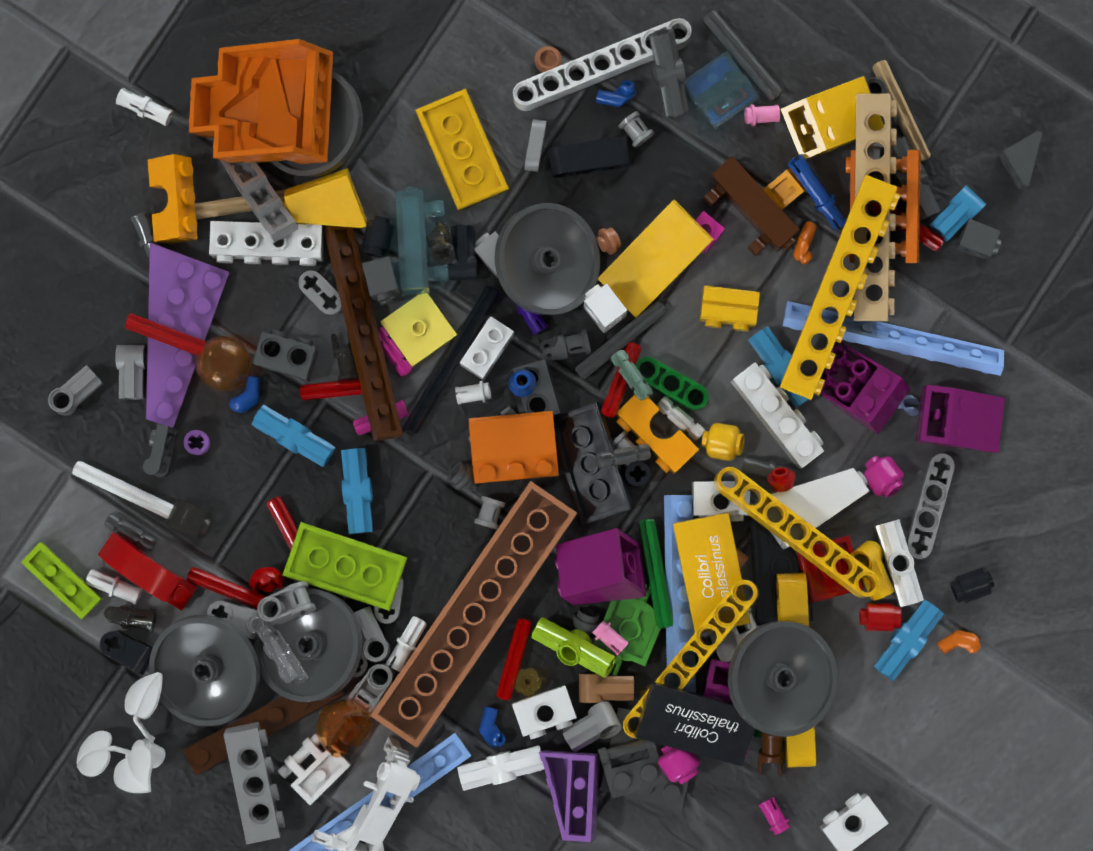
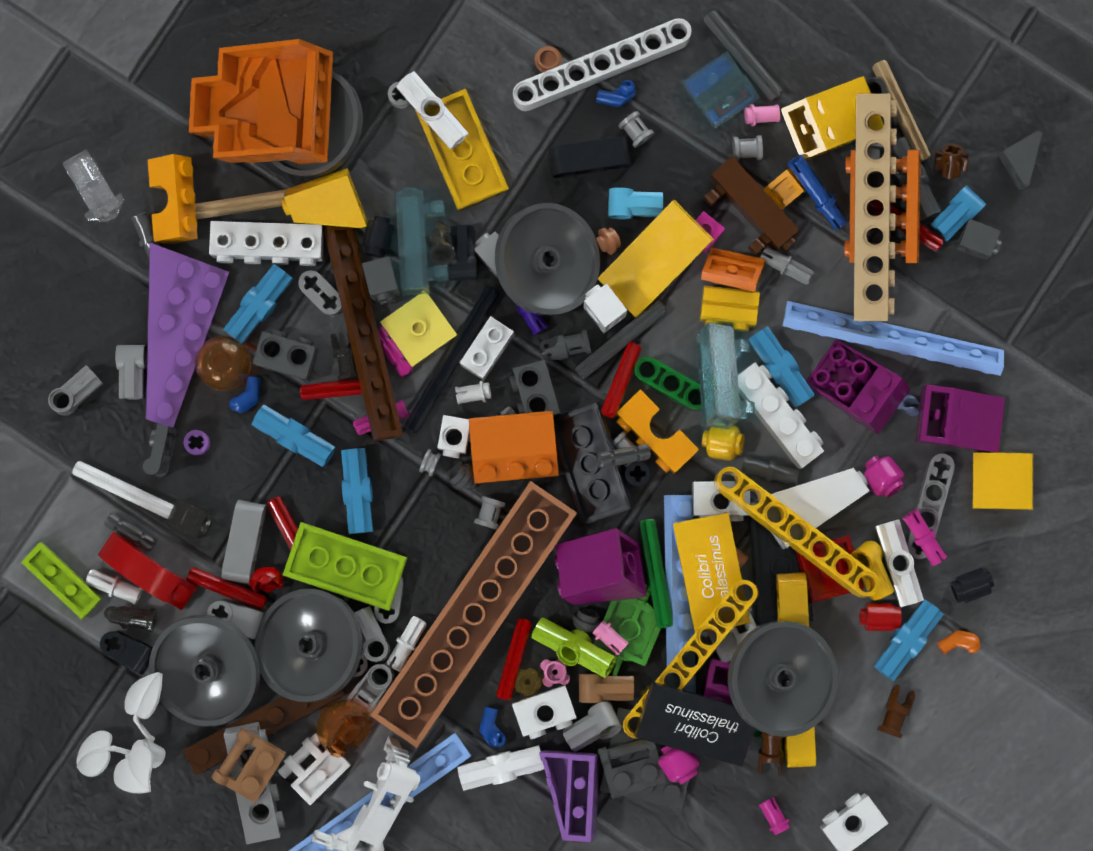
white pin [116,88,174,126] -> none
red axle [124,313,207,356] -> none
light grey slope [220,160,299,243] -> none
clear plate [247,616,309,685] -> none
light grey piece [257,581,316,625] -> none
blue cone [508,369,536,397] -> none
light grey beam [524,119,547,172] -> none
sand green axle [611,350,653,401] -> none
dark grey piece [649,29,689,116] -> none
white axle [657,397,705,441] -> none
red plate [767,467,796,492] -> none
yellow brick [780,175,900,400] -> none
orange arm [793,222,818,265] -> none
none -> clear piece [62,149,124,222]
none -> medium nougat plate [211,728,286,803]
none -> light grey beam [221,499,266,584]
none -> dark azure piece [223,264,293,344]
none -> light grey bush [388,81,410,109]
none -> white piece [396,71,469,150]
none -> light grey bush [419,449,442,477]
none -> white brick [437,415,470,458]
none -> bright pink plate [540,658,570,687]
none -> medium azure piece [608,188,663,219]
none -> clear light blue brick [696,322,755,429]
none -> orange plate [701,247,765,292]
none -> light grey bush [732,135,763,161]
none -> light grey axle [760,245,814,285]
none -> reddish brown piece [877,684,916,738]
none -> dark pink pin [902,509,947,566]
none -> reddish brown gear [934,144,969,179]
none -> yellow slope [973,453,1033,510]

